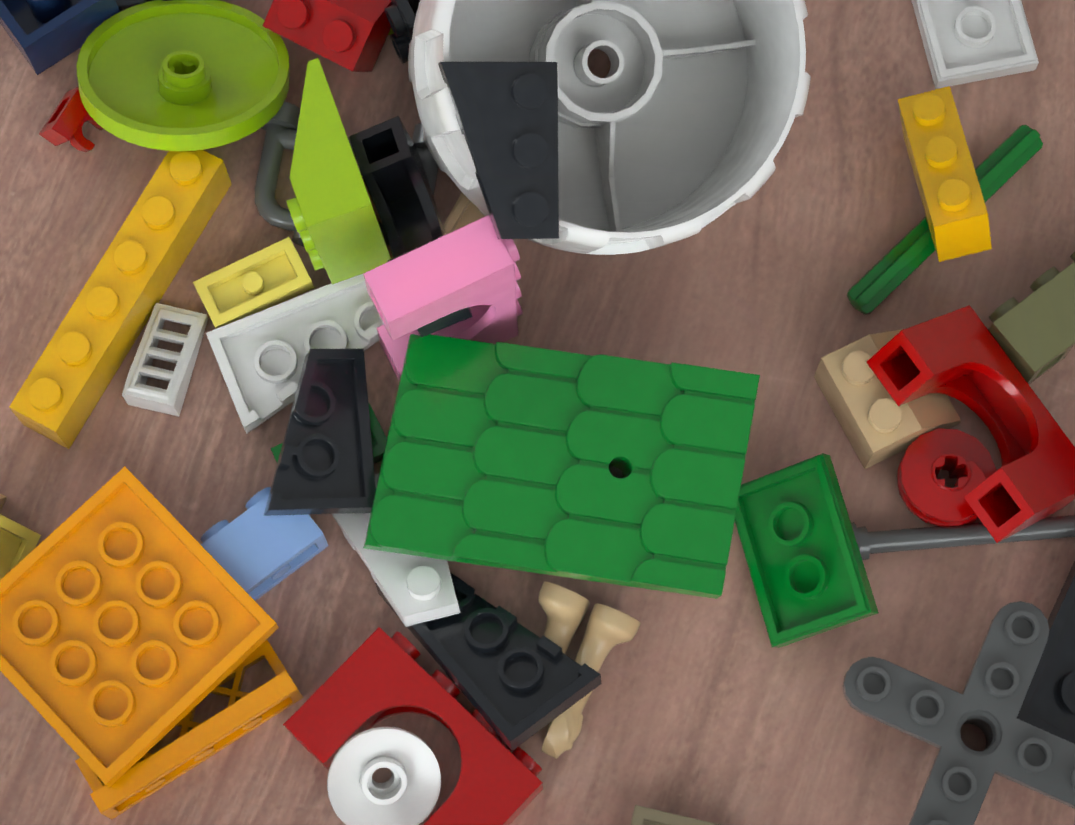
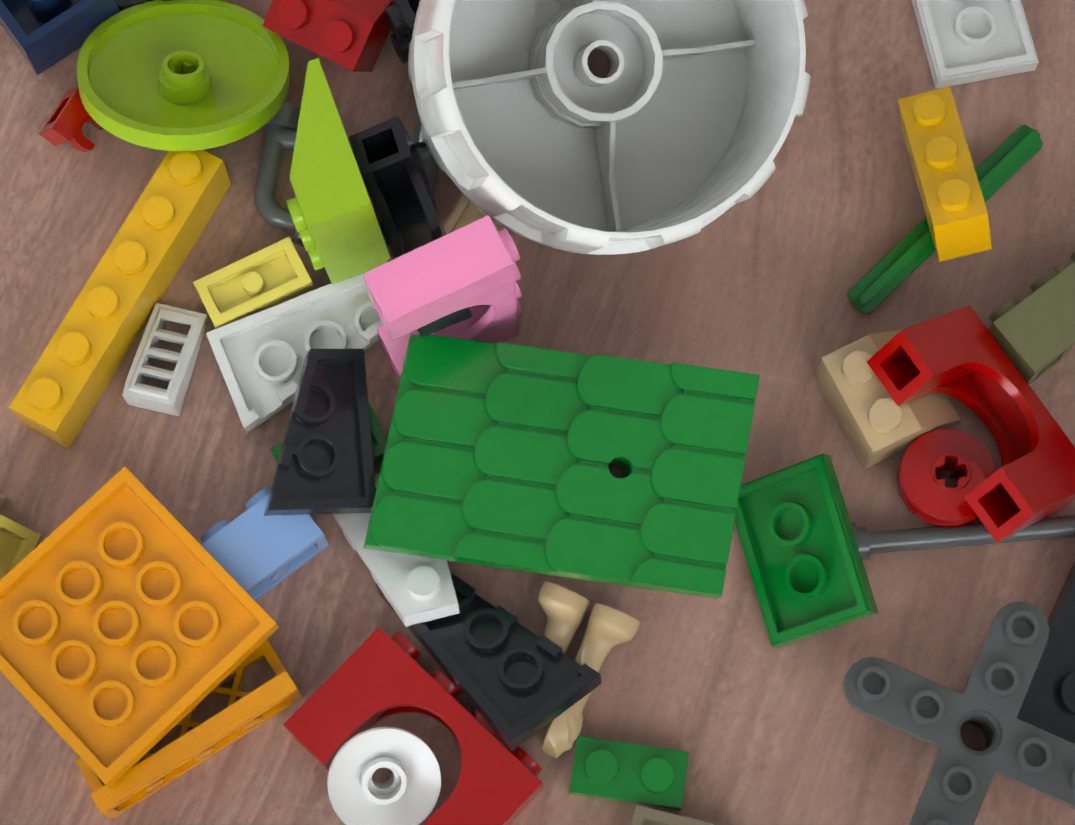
black wing [438,62,559,239] -> none
none -> green plate [569,735,689,811]

